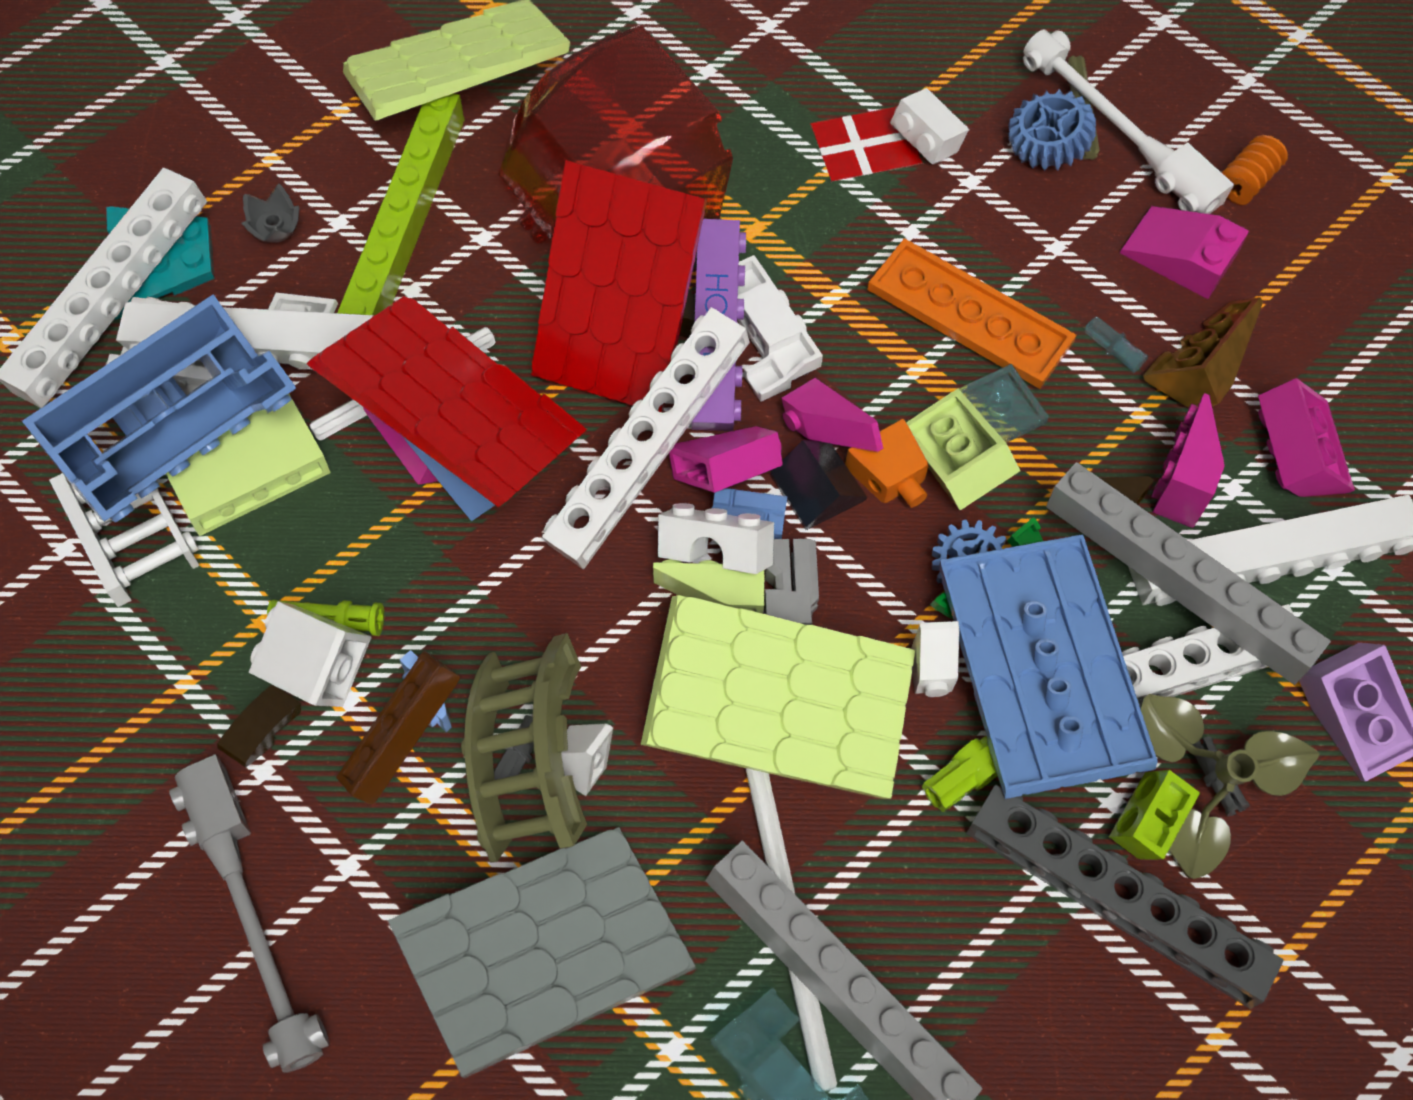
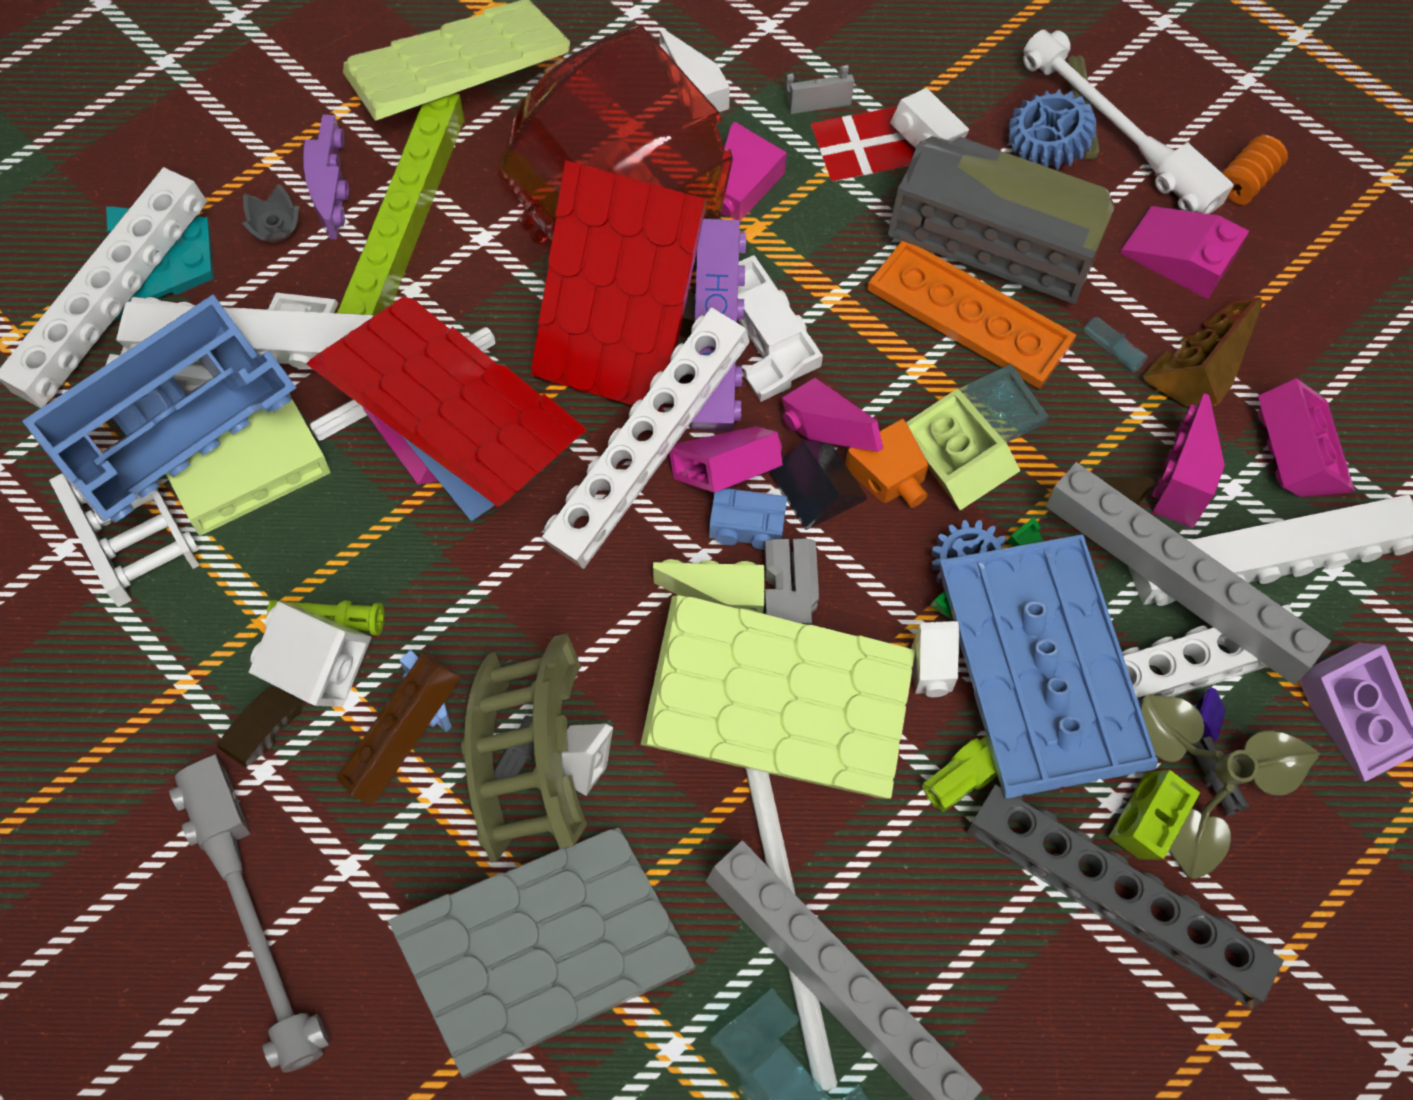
white arch [658,503,774,574] -> none
none -> medium lavender slope [303,115,349,240]
none -> white slope [657,30,730,120]
none -> dark pink slope [713,122,787,221]
none -> light grey hinge [784,65,854,114]
none -> dark grey piece [888,135,1115,304]
none -> dark purple slope [1196,687,1225,742]

